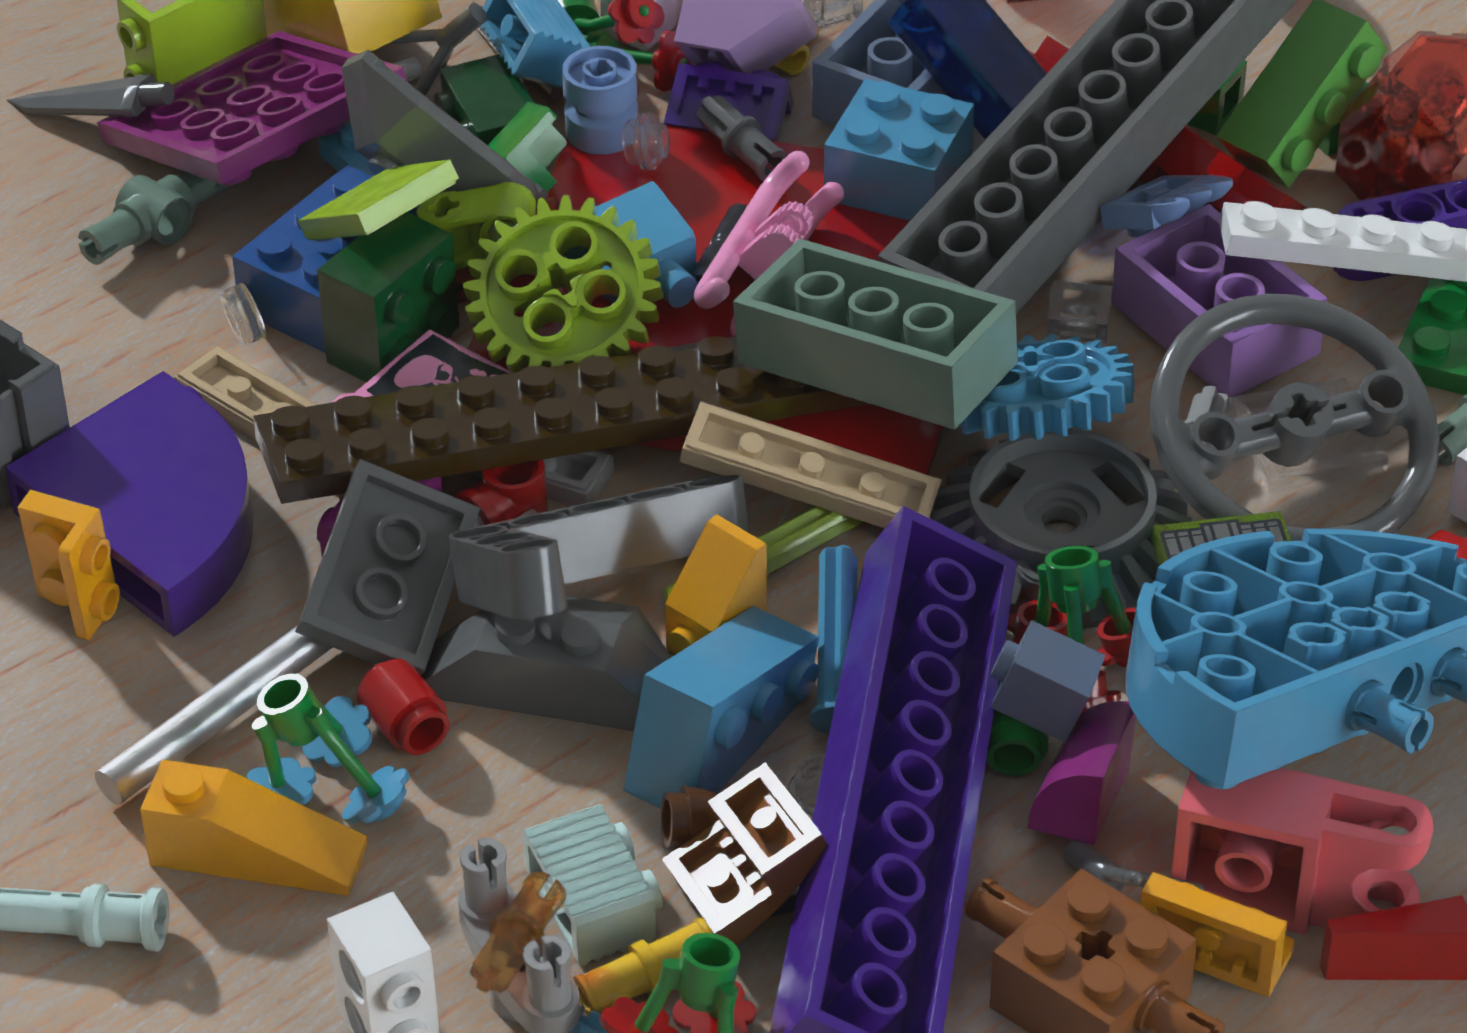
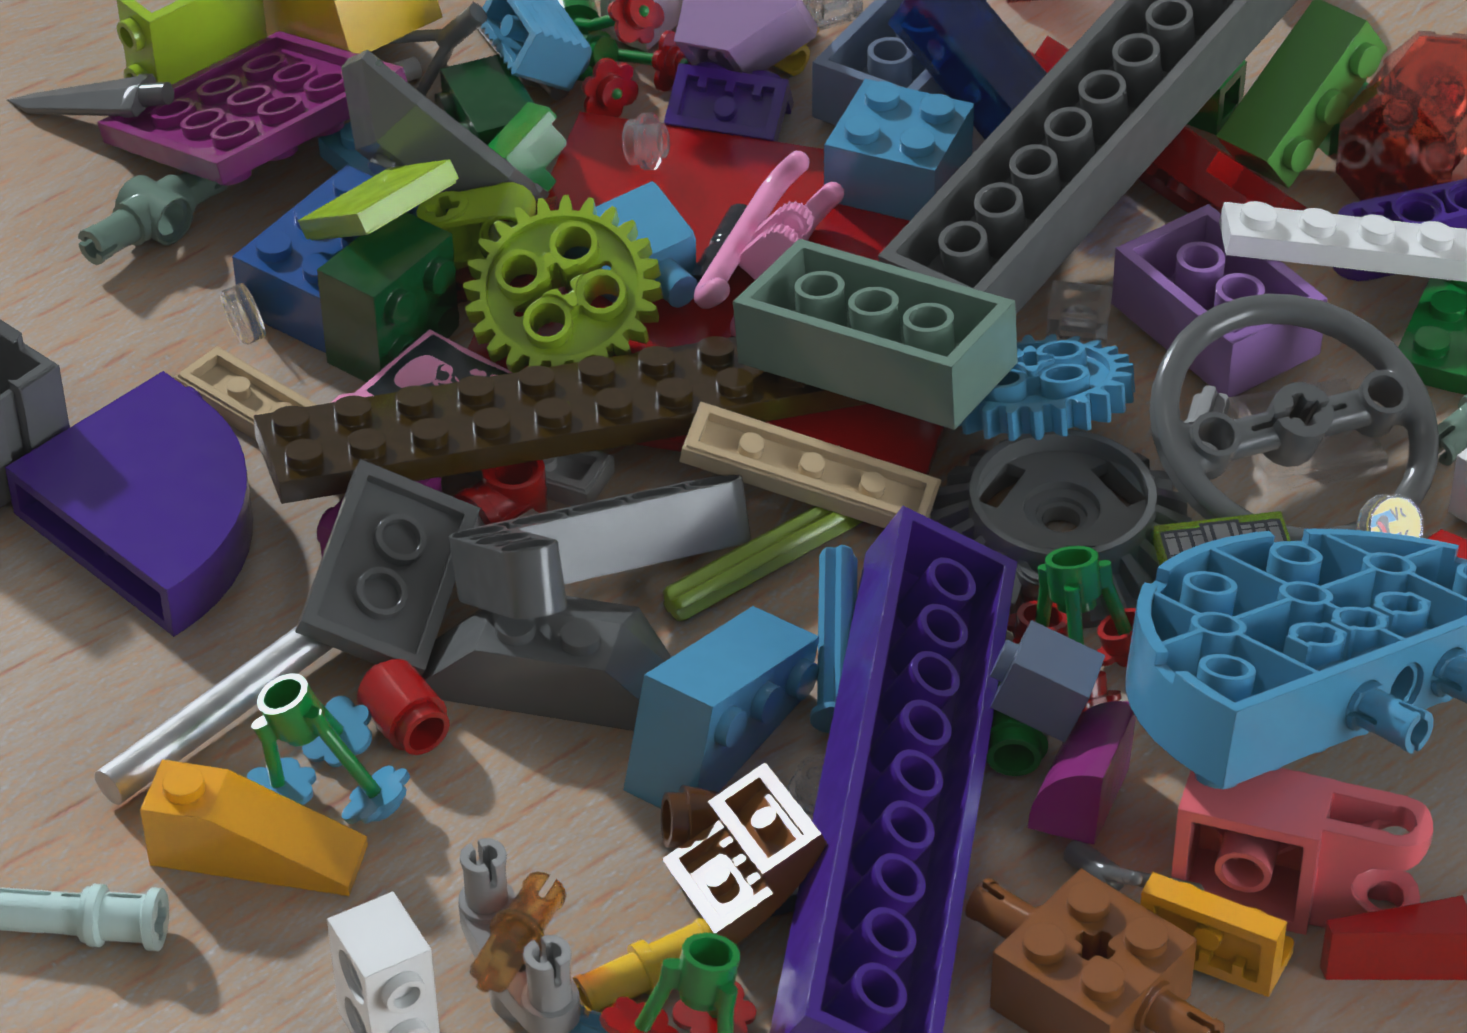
light orange bracket [18,490,120,641] -> none
light aqua brick [522,804,663,966] -> none
medium blue wheel [562,46,639,155] -> none
light orange slope [665,514,767,655] -> none
dark grey axle [696,95,788,182] -> none
medium blue plate [1100,175,1233,237] -> none
none -> tile [1357,494,1424,538]

